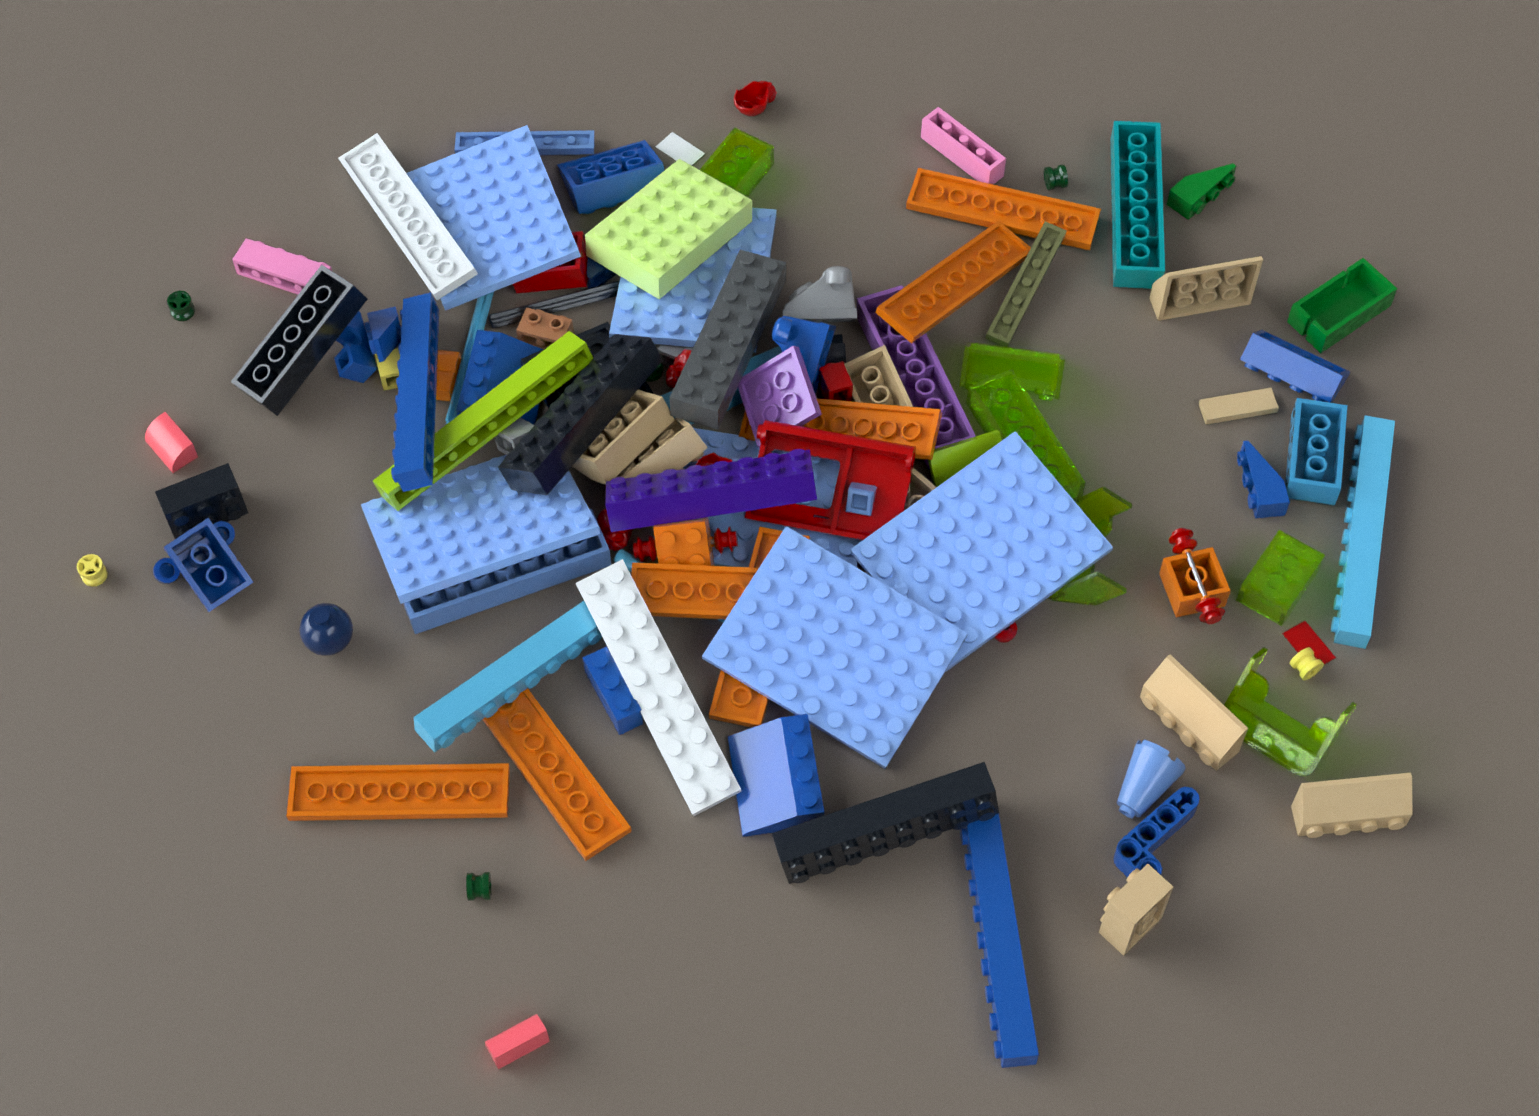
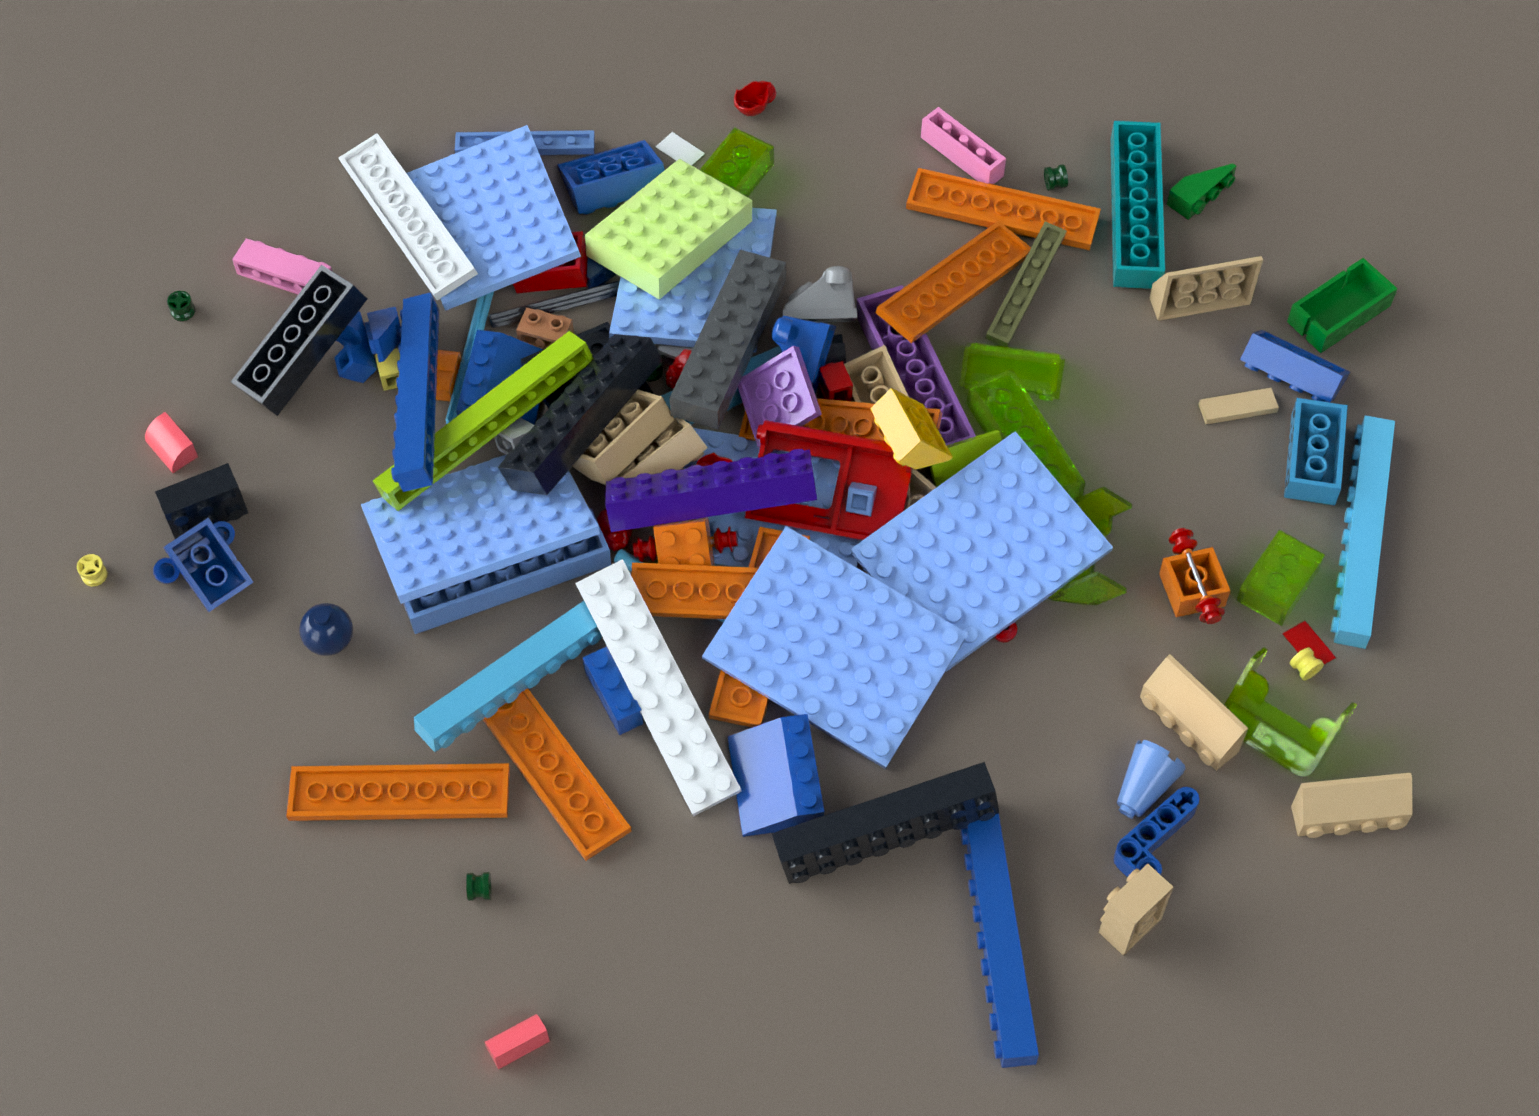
blue slope [1237,441,1290,519] -> none
none -> yellow slope [870,388,953,470]

